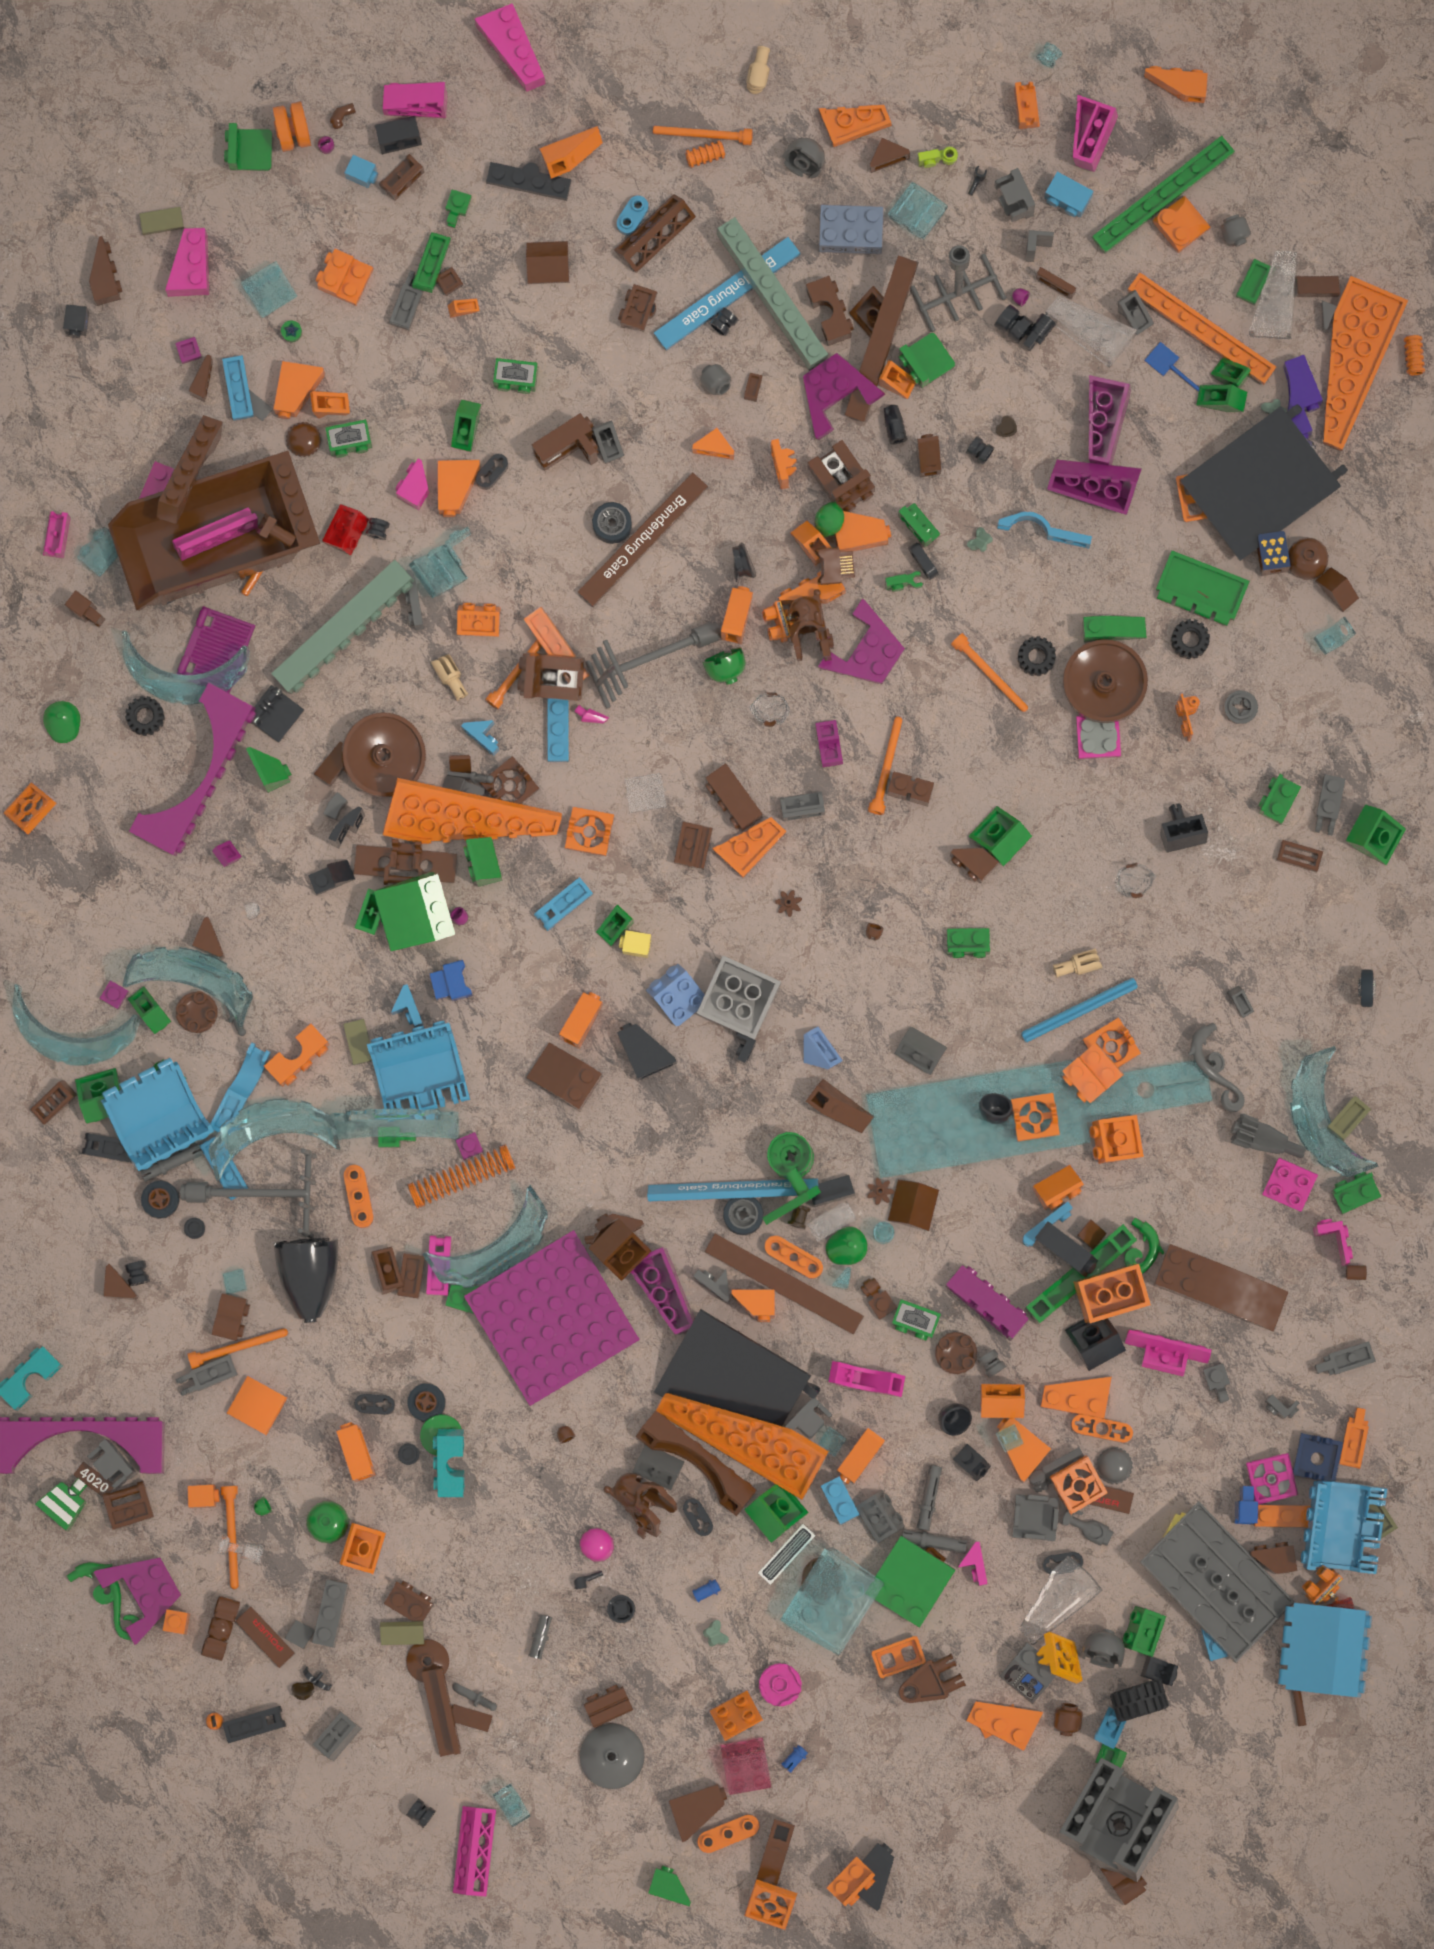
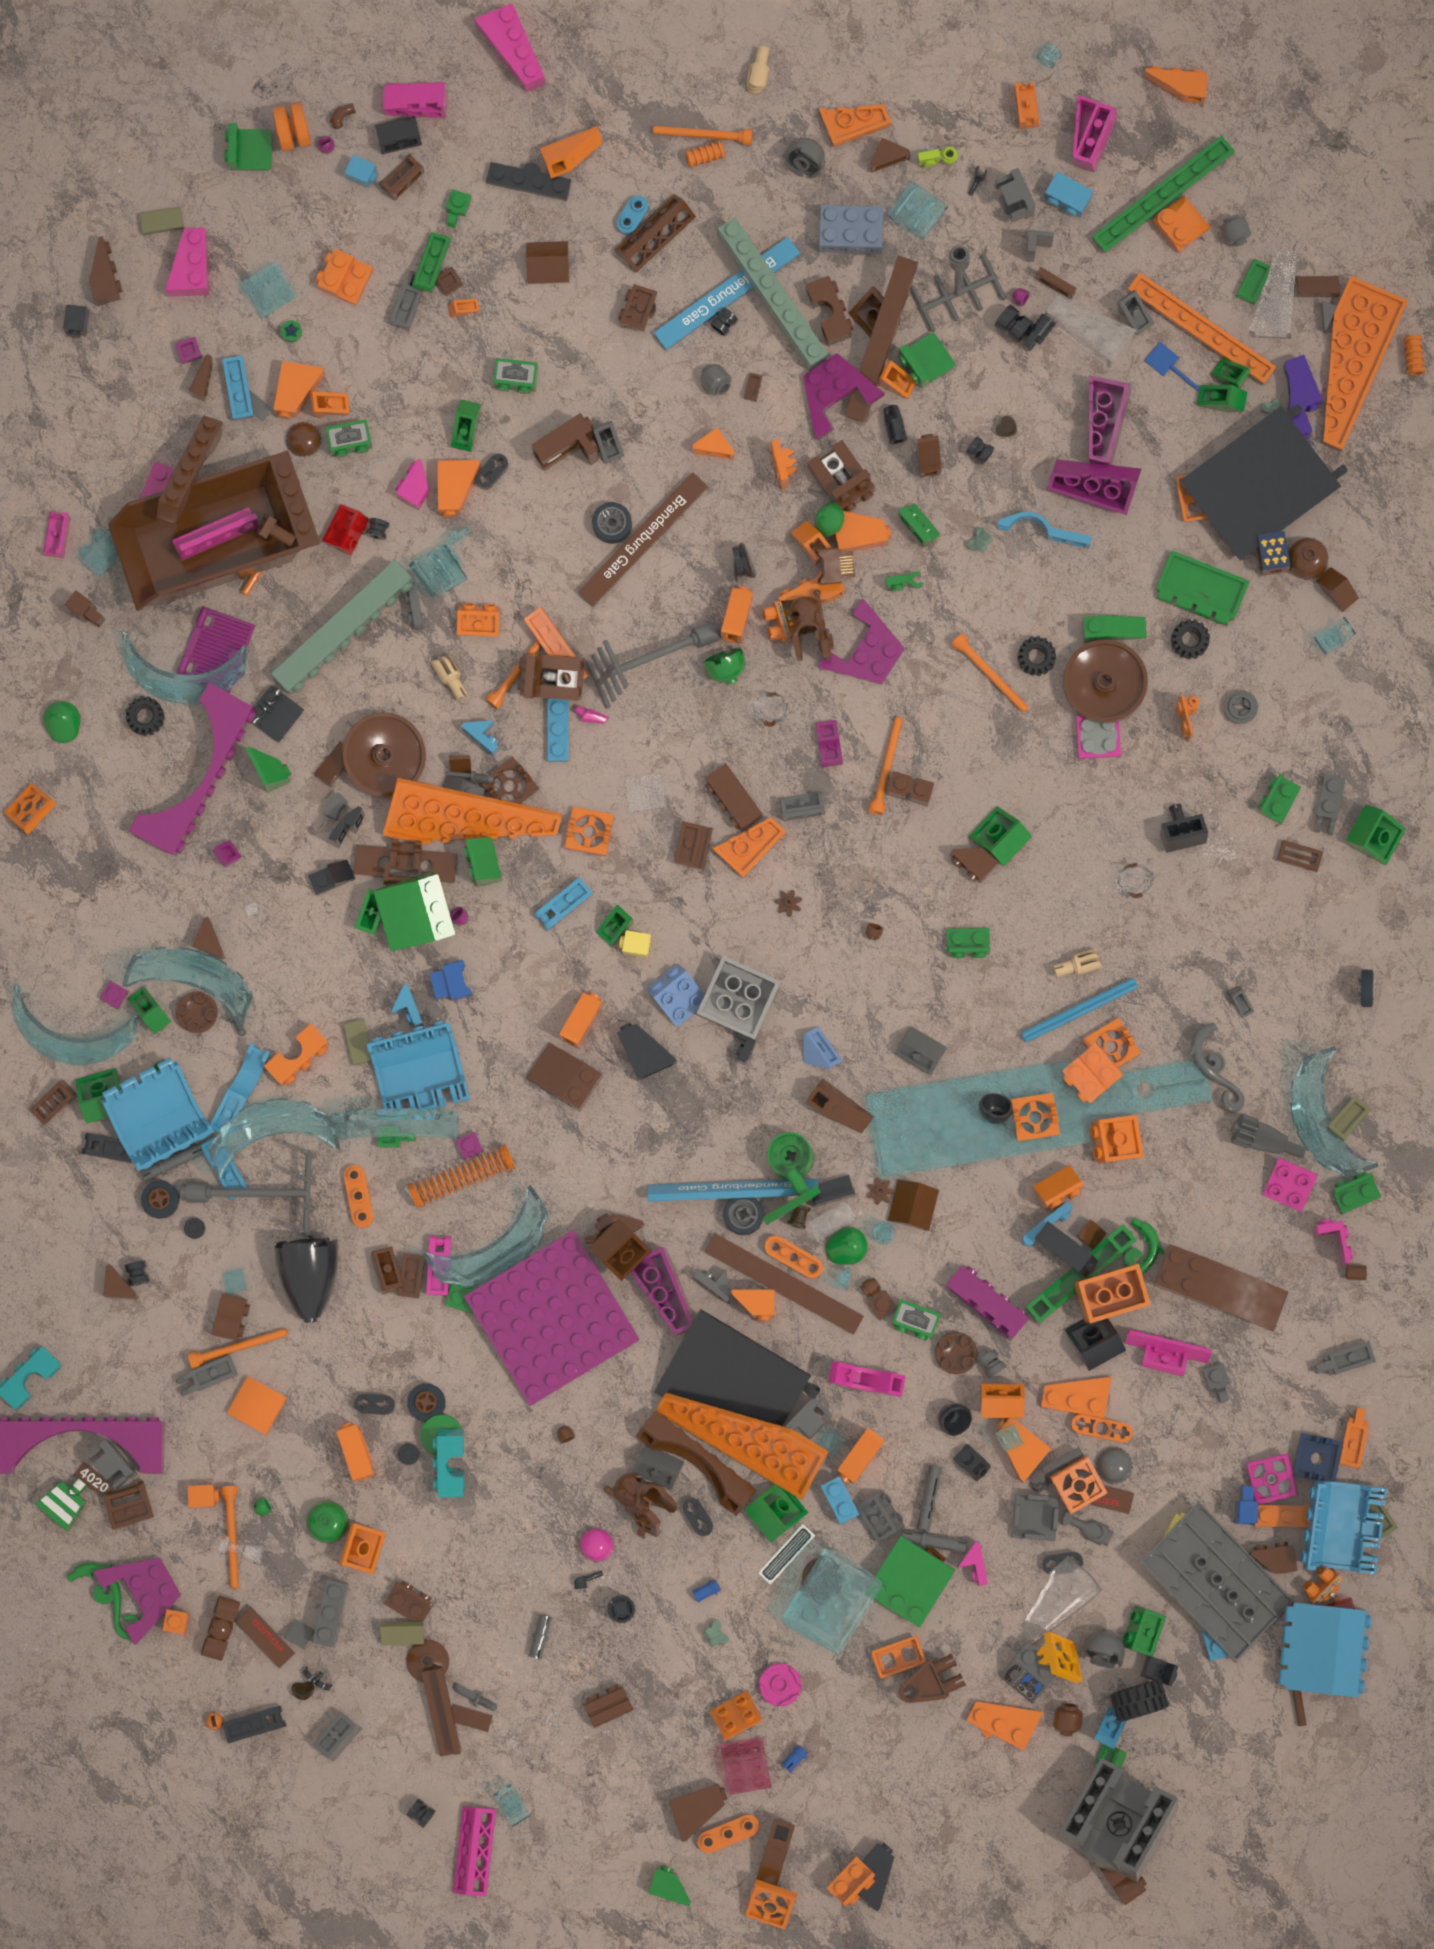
dark grey dish [580,1724,645,1789] -> none
black beam [908,542,939,580] -> none
dark grey bracket [1265,1394,1300,1419] -> none

